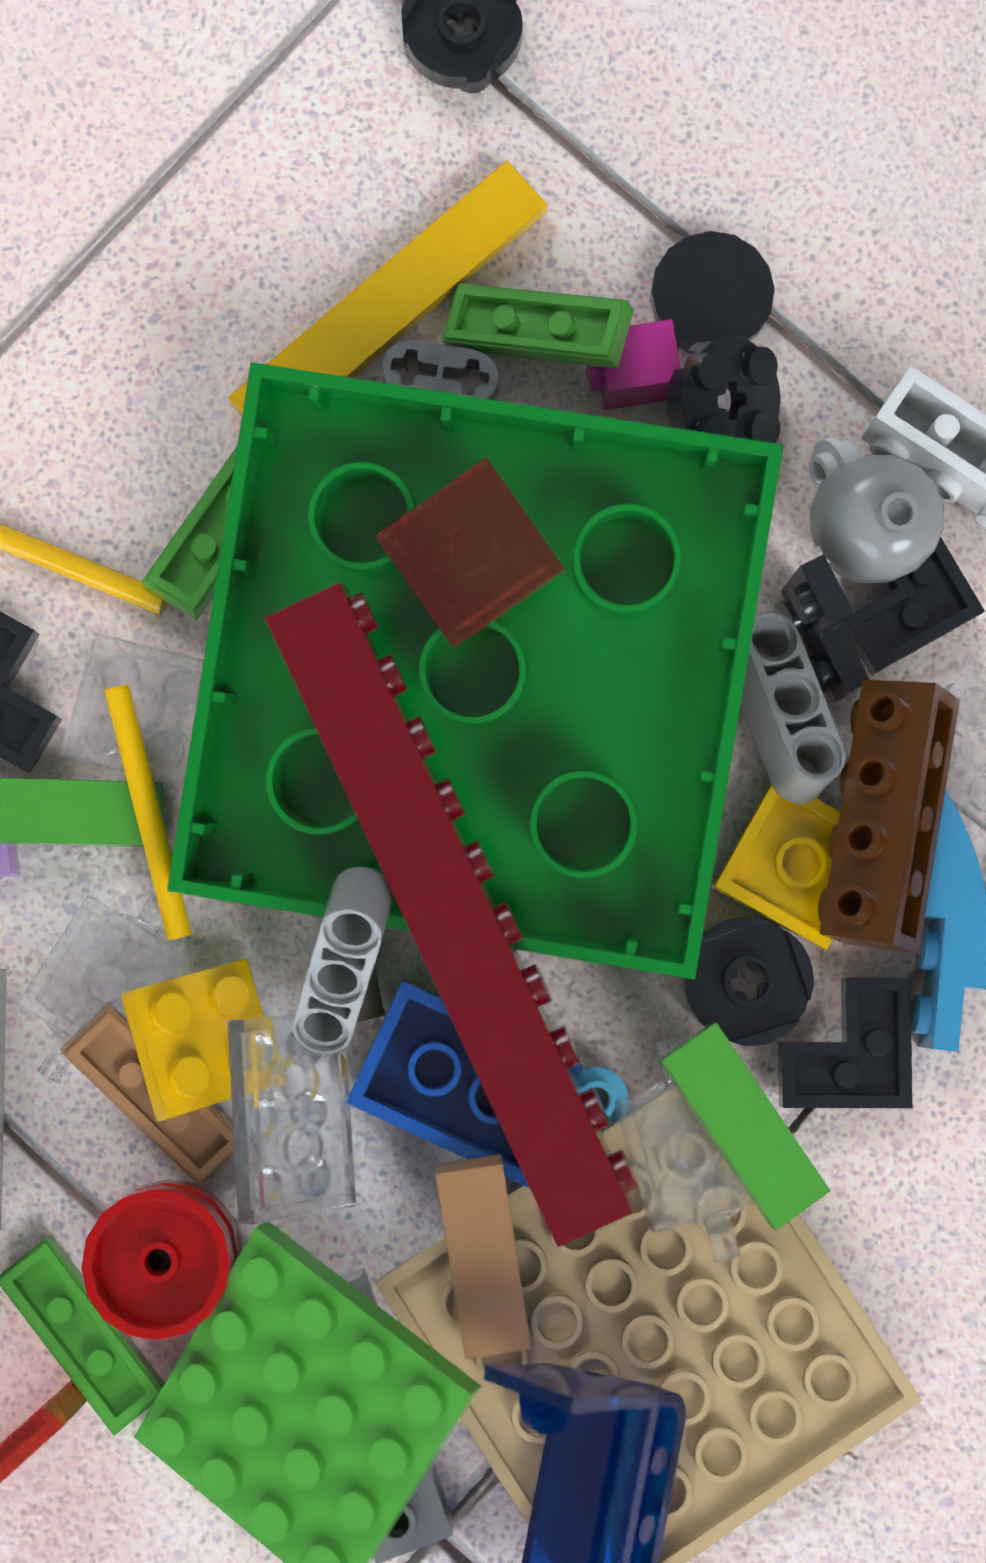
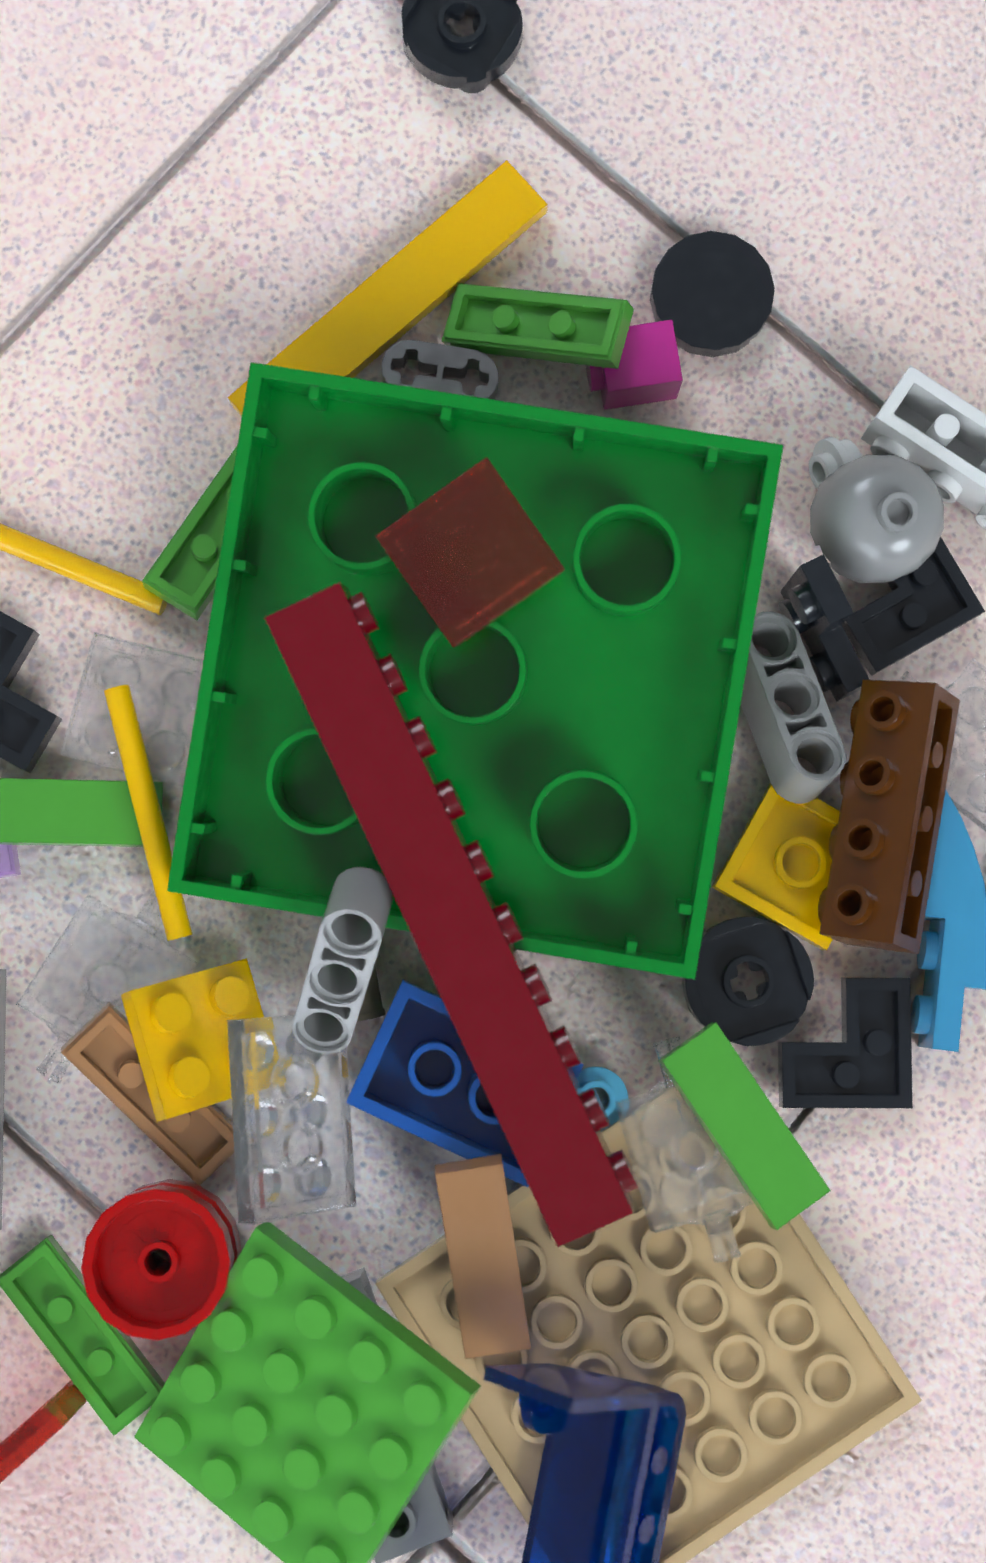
black plate [667,336,780,443] -> none

